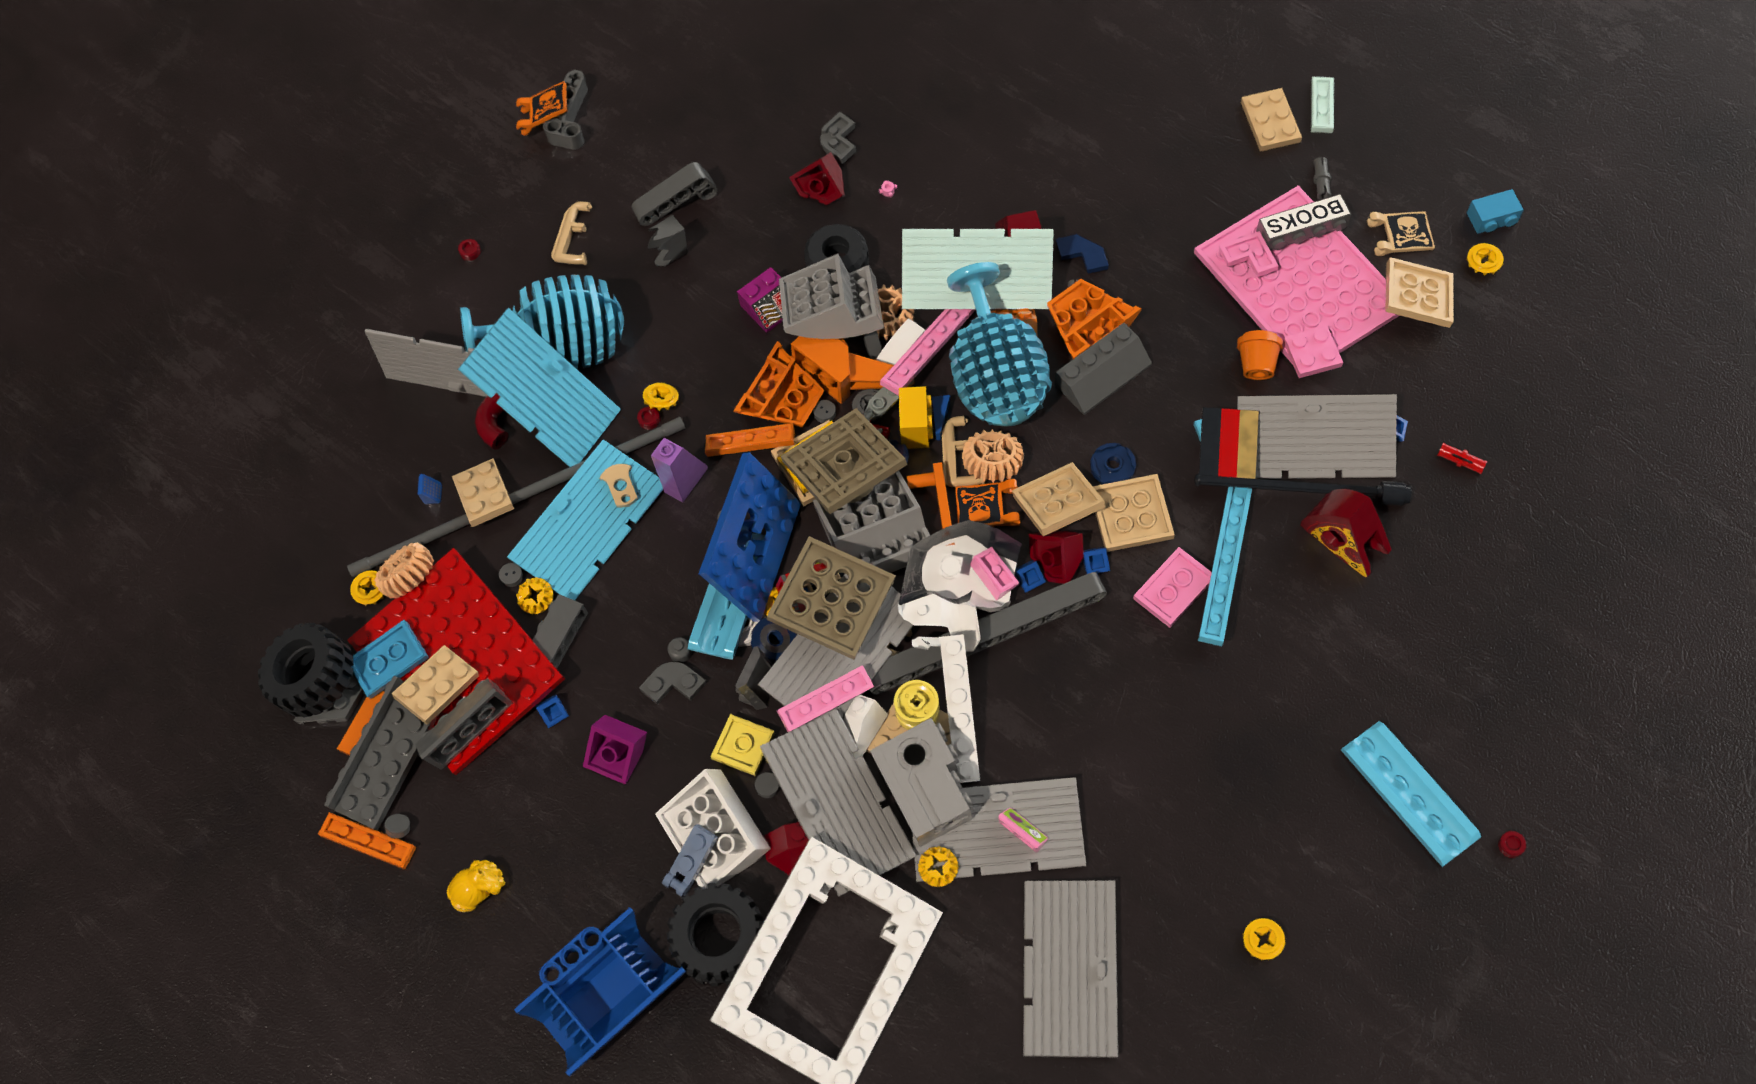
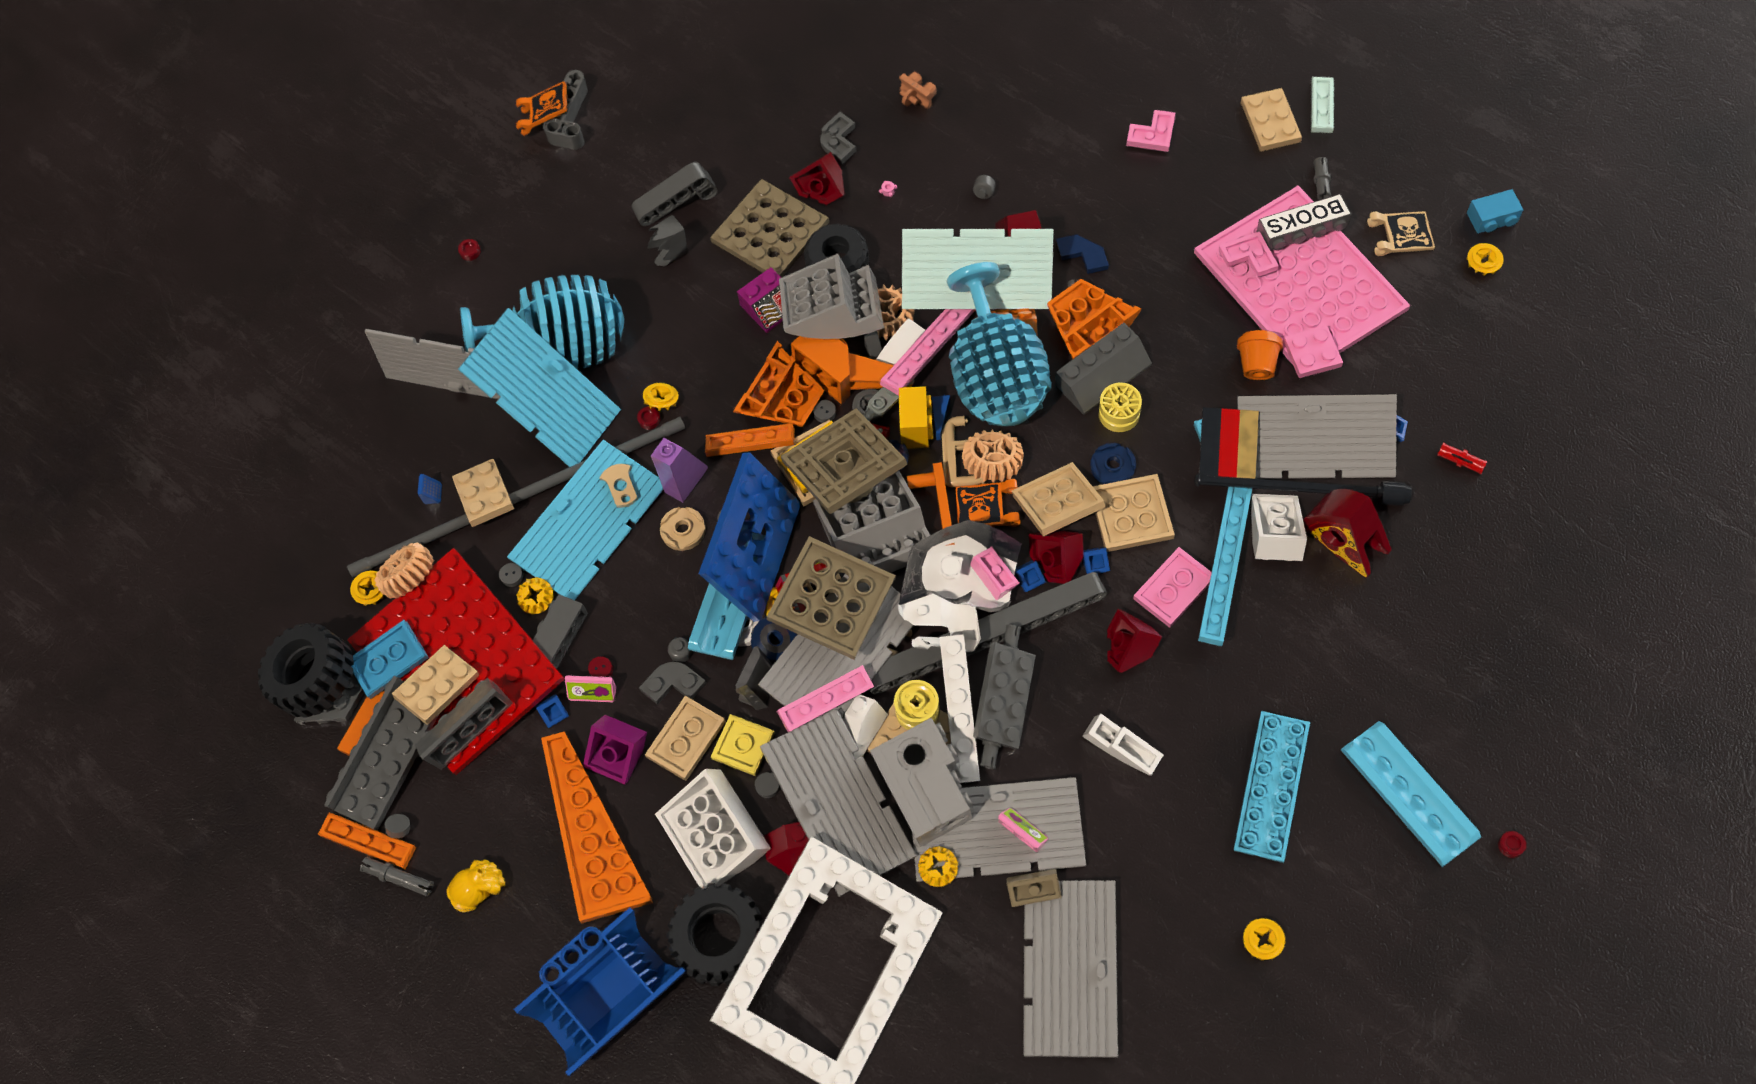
dark red cylinder [475,393,508,450] -> none
tan piece [551,202,592,265] -> none
sand blue plate [662,824,718,897] -> none
tan plate [1385,257,1453,328] -> none
none -> dark grey pin [360,856,434,897]
none -> orange wing [541,732,653,923]
none -> slope [565,676,617,702]
none -> dark red tile [588,656,613,677]
none -> tan plate [645,696,726,781]
none -> tan tile [660,507,706,551]
none -> dark tan piece [710,179,829,278]
none -> nougat hips [899,71,936,109]
none -> dark grey piece [973,175,995,199]
none -> dark grey plate [973,625,1036,769]
none -> dark tan slope [1007,869,1061,907]
none -> white slope [1083,714,1163,776]
none -> light yellow wheel [1099,383,1142,432]
none -> dark red slope [1107,609,1162,673]
none -> bright pink plate [1127,110,1175,152]
none -> medium azure plate [1234,711,1310,863]
none -> white slope [1251,494,1307,561]

